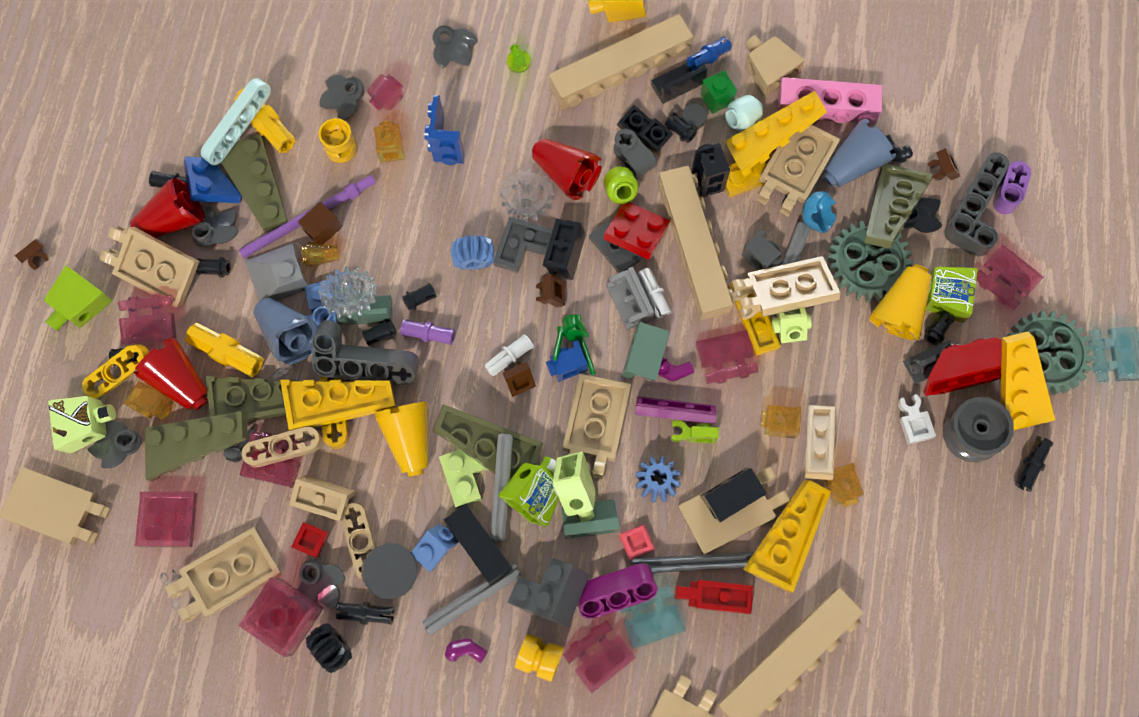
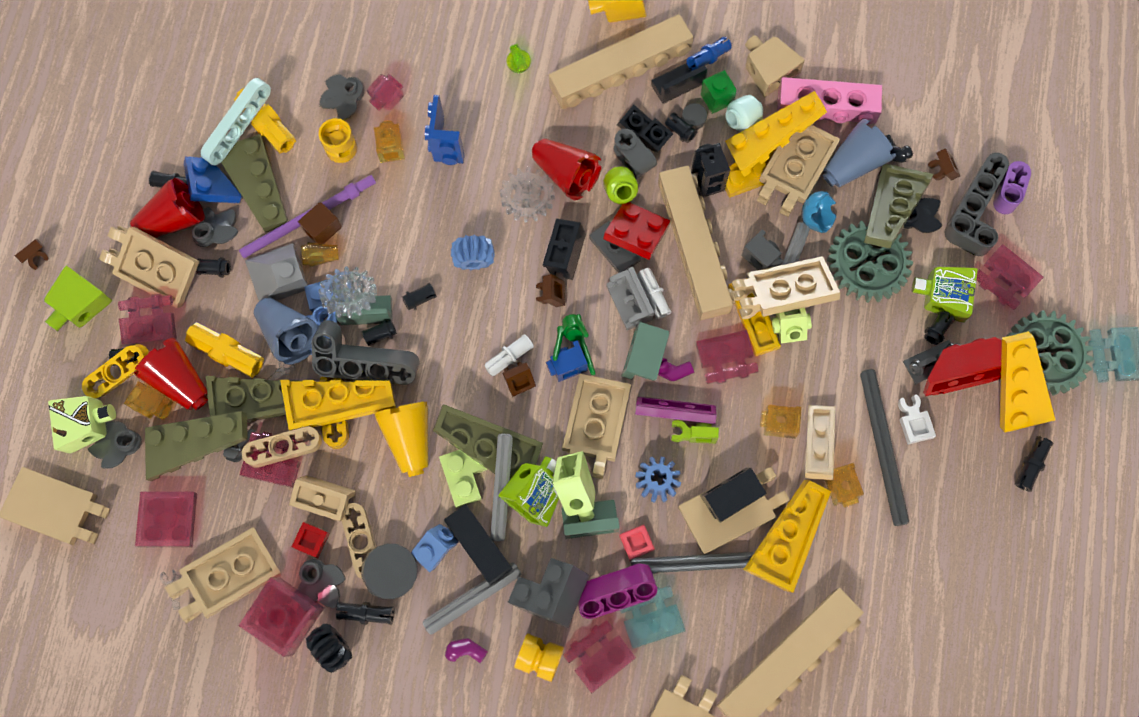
medium lavender pin [400,319,455,345] -> none
dark grey plate [432,25,478,68] -> none
dark grey plate [493,217,553,273] -> none
red hinge [674,580,753,615] -> none
yellow cone [869,264,932,341] -> none
dark grey wheel [943,397,1014,463] -> none
none -> dark grey axle [860,369,909,526]

